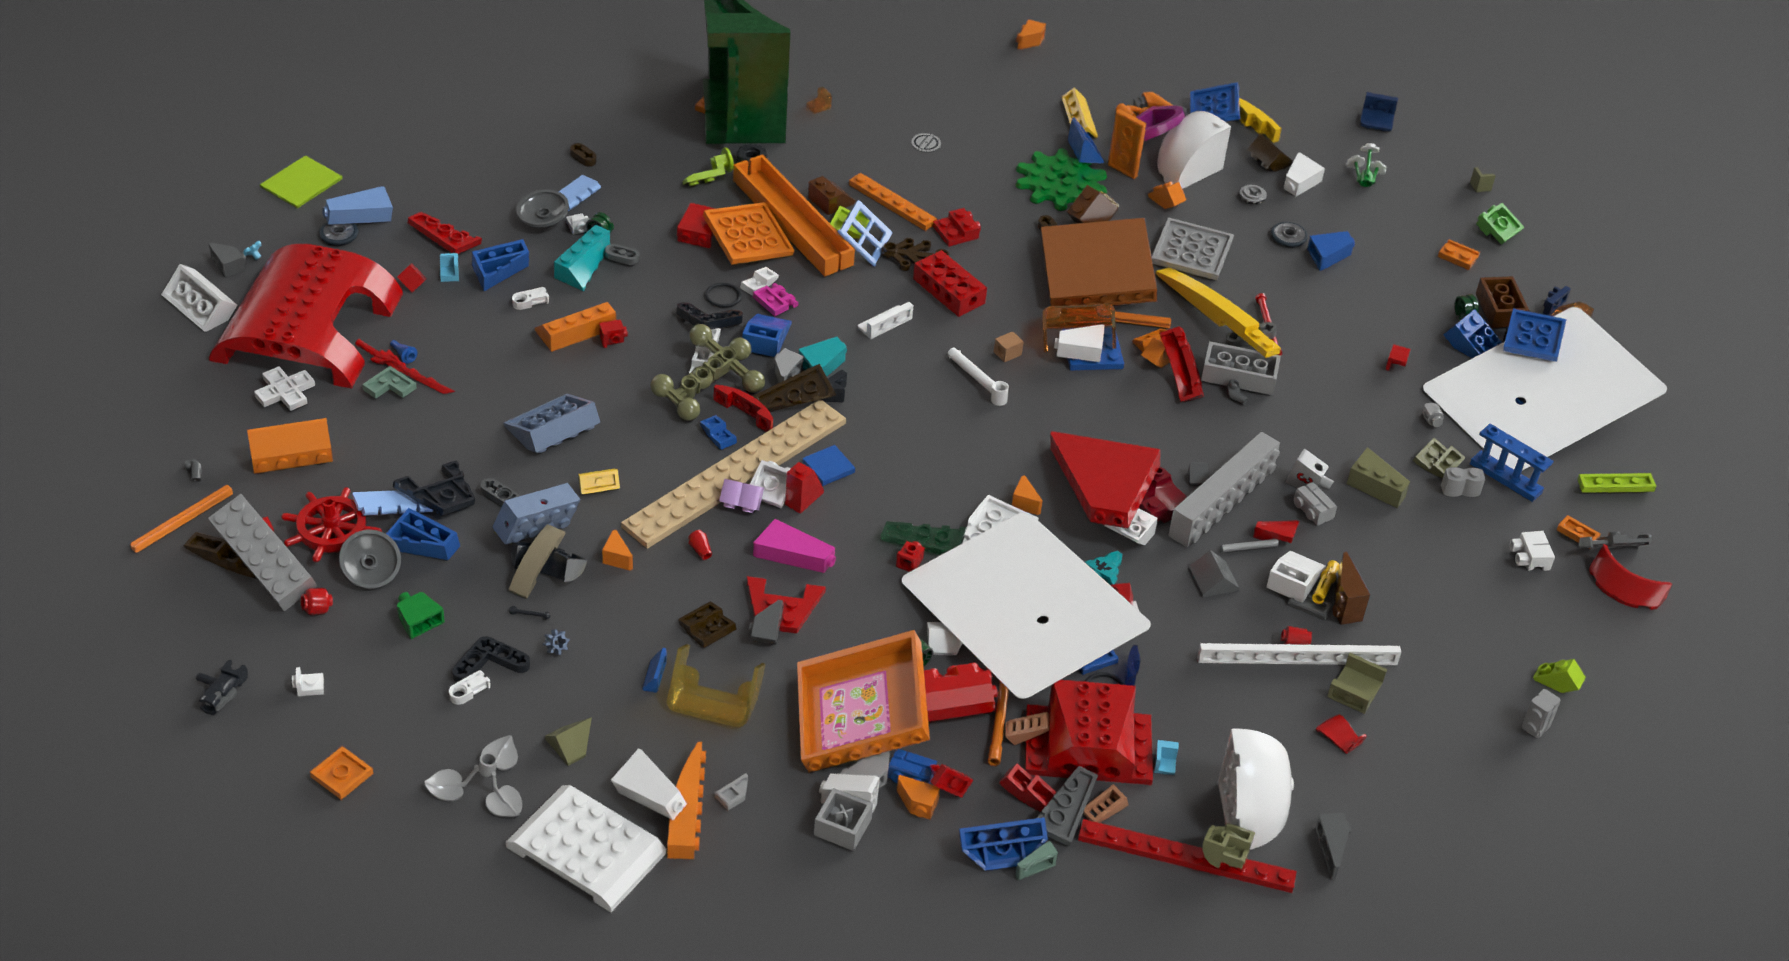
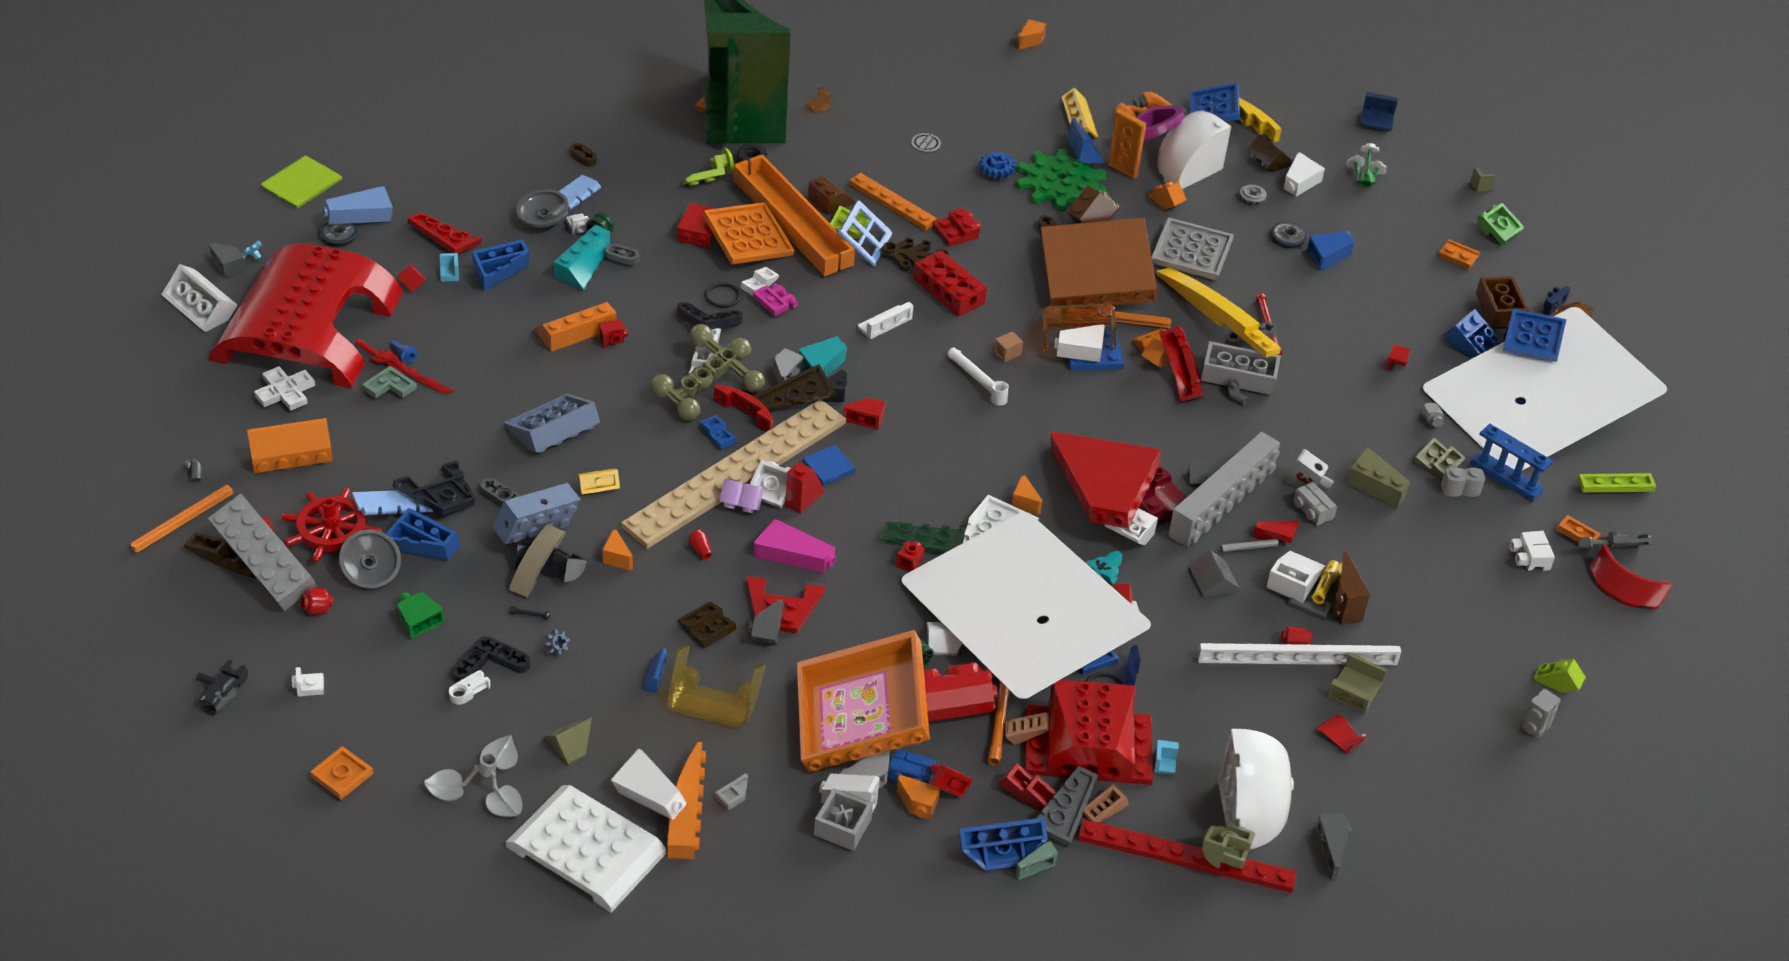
white piece [512,287,549,310] -> none
blue slope [742,314,792,357] -> none
dark green wheel [1454,294,1479,320] -> none
none -> red slope [843,398,886,430]
none -> blue gear [979,151,1016,180]

